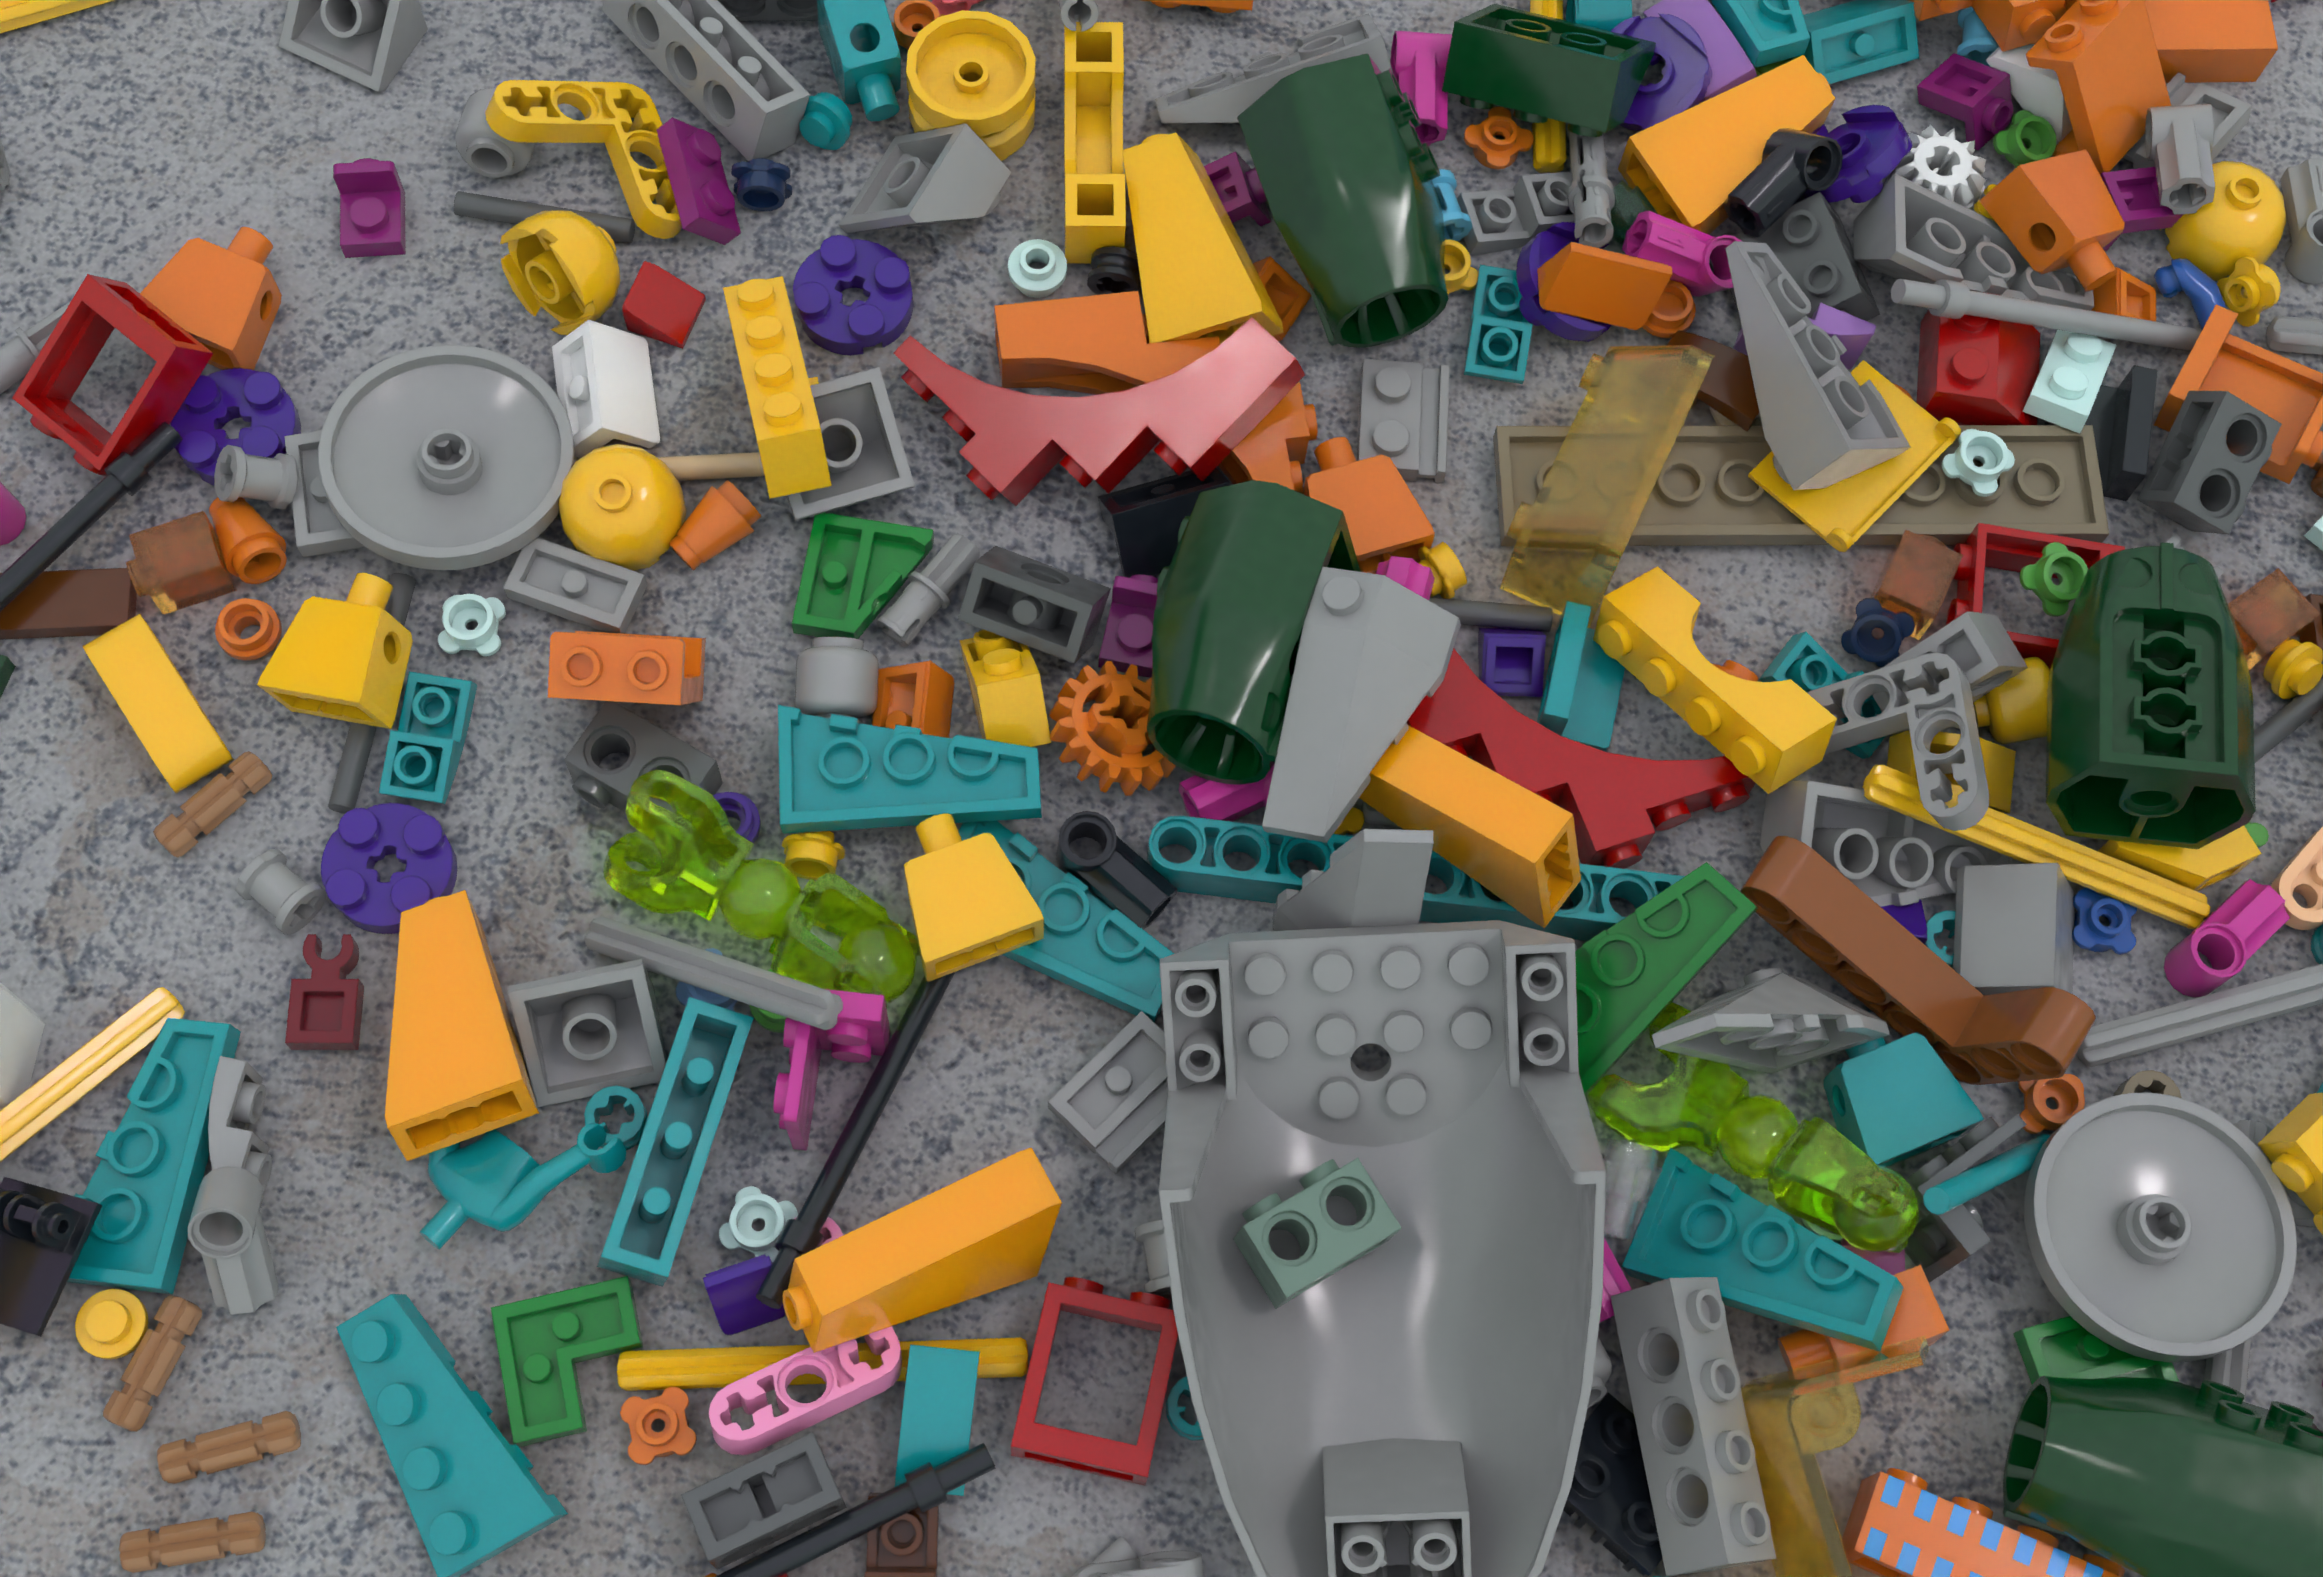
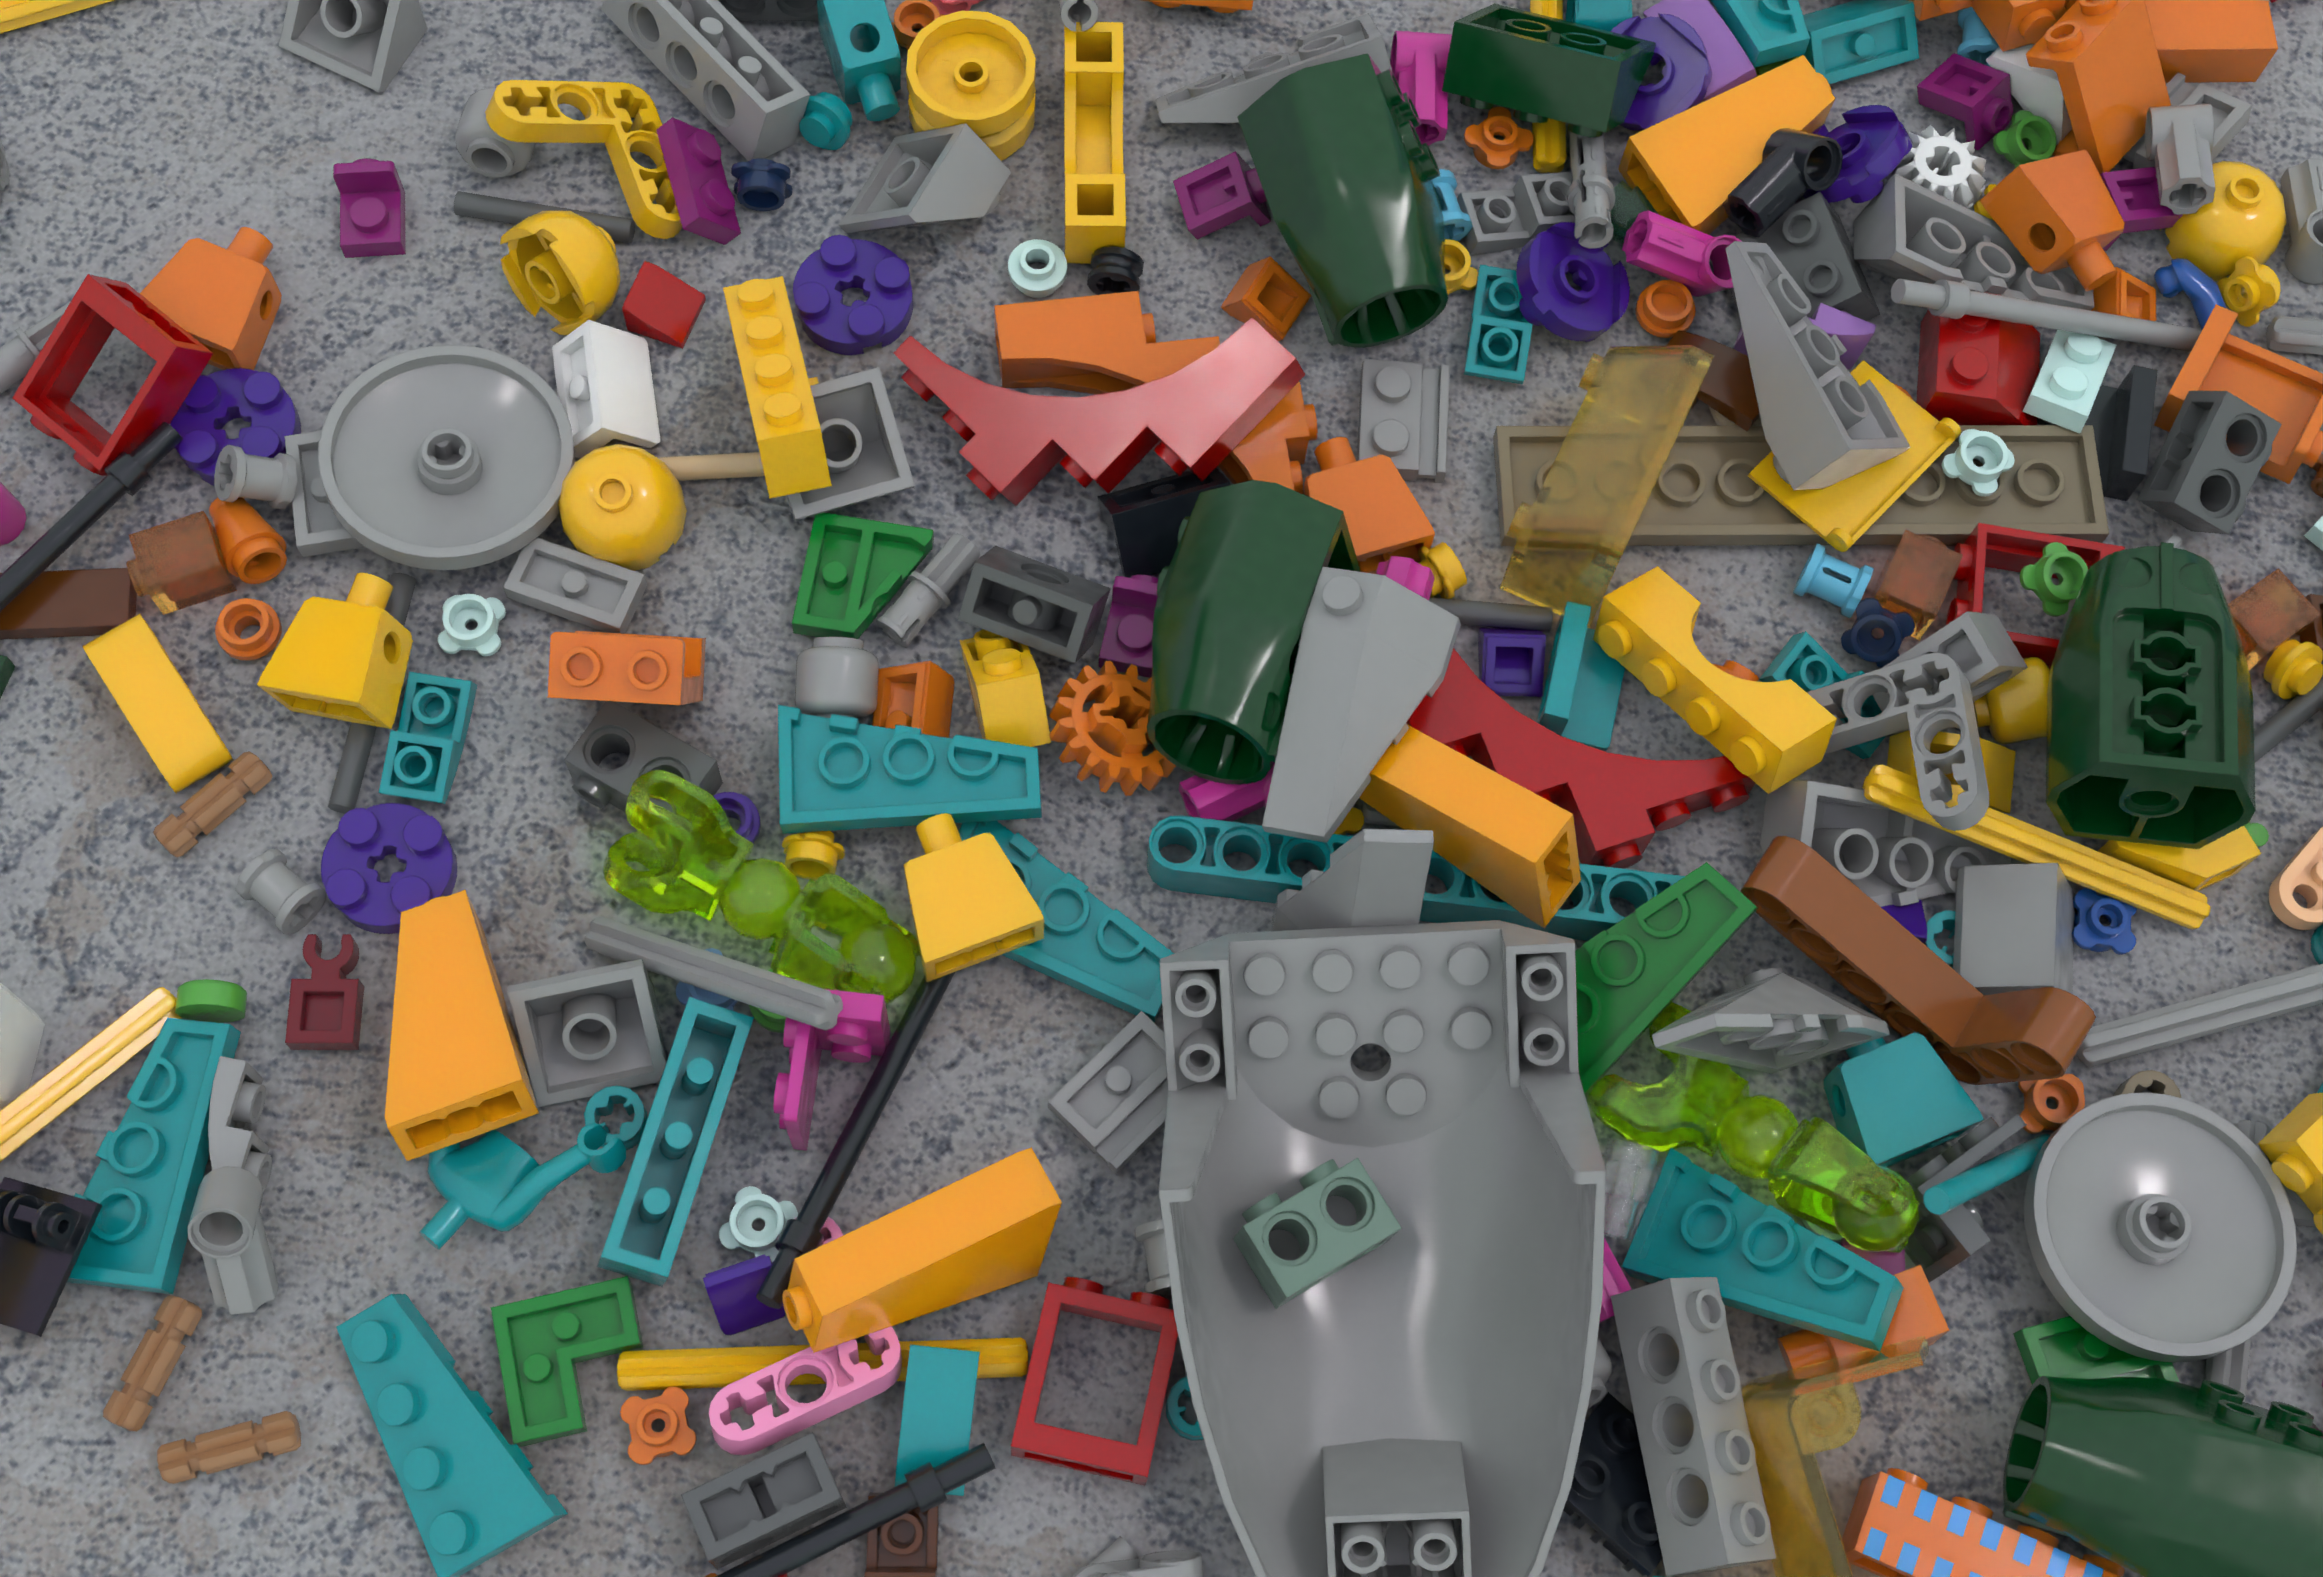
yellow plate [75,1289,149,1360] -> none
medium nougat axle [119,1511,266,1573] -> none
orange cone [669,480,762,571] -> none
black piece [1056,811,1177,930] -> none
yellow slope [1122,132,1284,344] -> none
orange slope [1537,242,1673,330] -> none
dark pink piece [2164,879,2290,997] -> none
none -> bright green tile [175,979,247,1023]
none -> medium azure bush [1793,543,1874,618]

